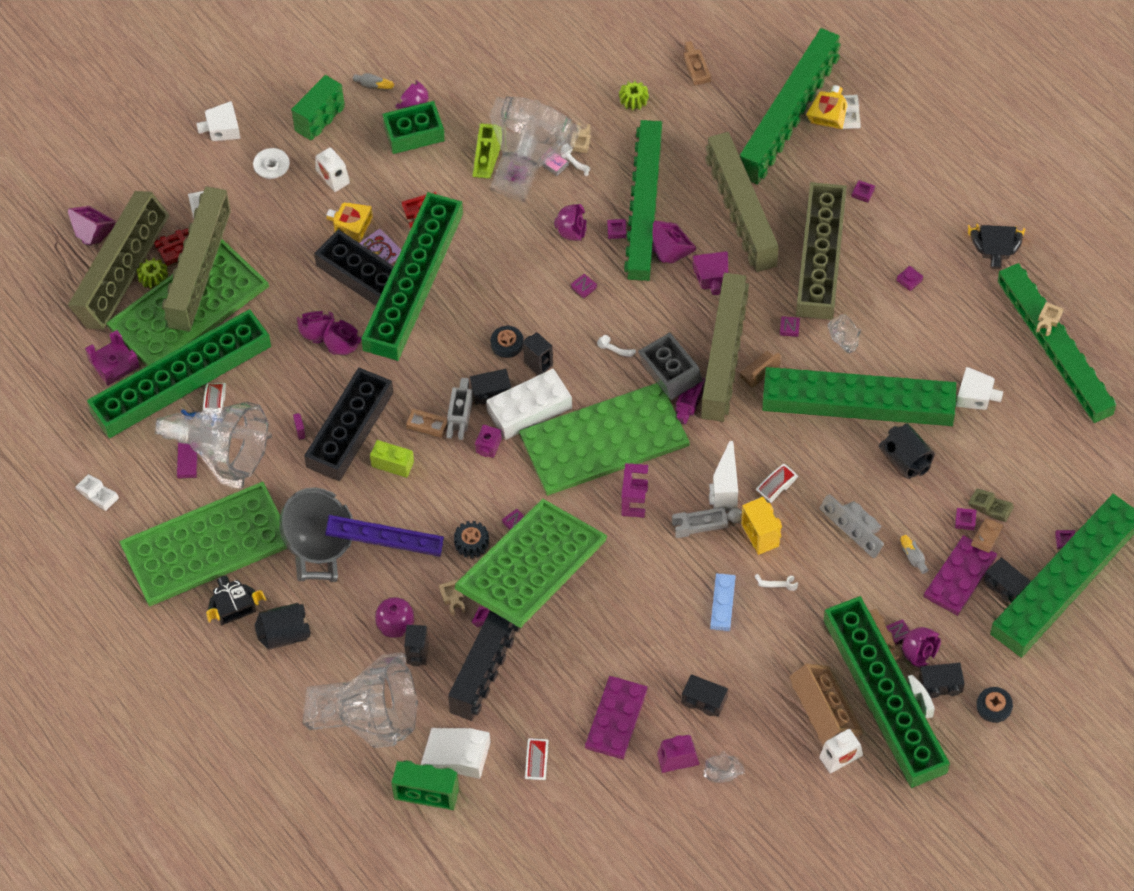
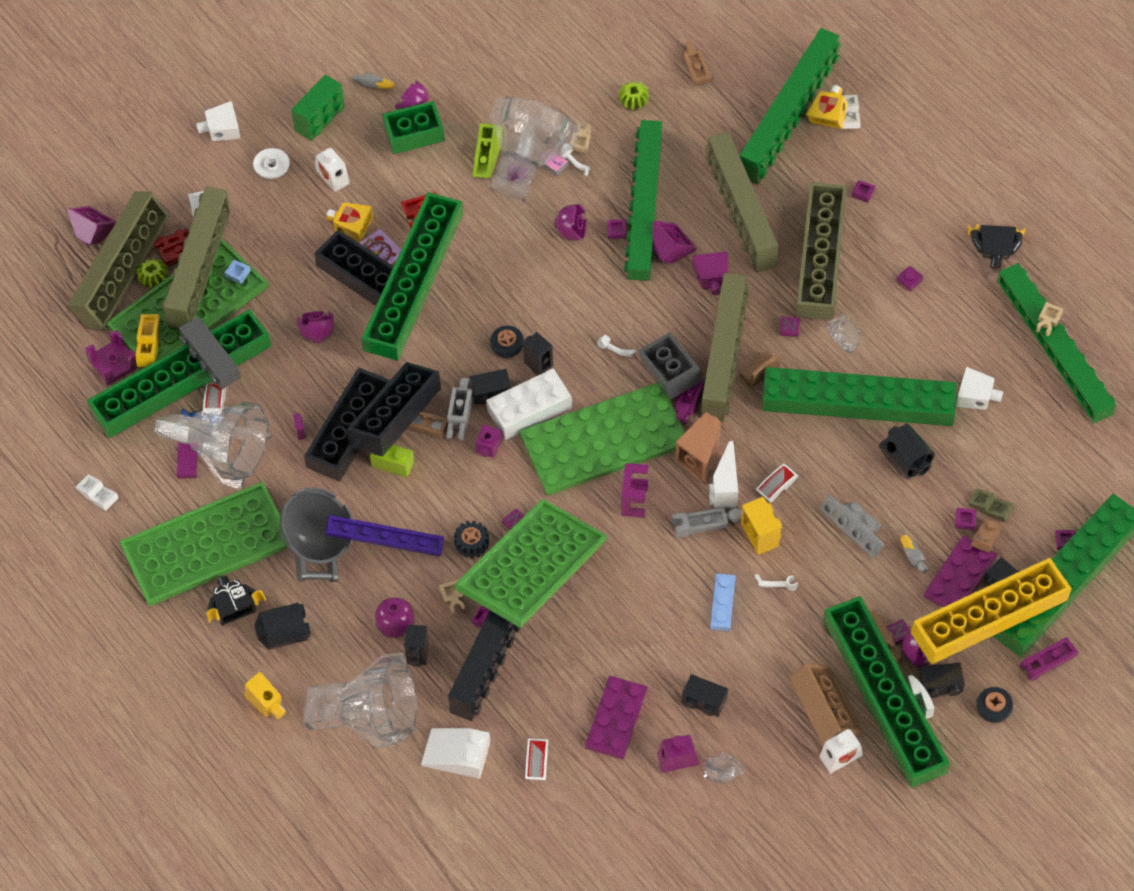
magenta cylinder [323,319,362,355] -> none
green brick [391,760,459,811] -> none
magenta tile [571,274,597,299] -> none
none -> yellow slope [135,314,160,367]
none -> dark grey brick [179,317,241,389]
none -> light blue plate [224,260,251,284]
none -> yellow torso [245,672,286,720]
none -> black brick [347,362,441,457]
none -> nougat slope [675,412,721,483]
none -> yellow brick [910,558,1072,665]
none -> magenta plate [1020,637,1078,681]

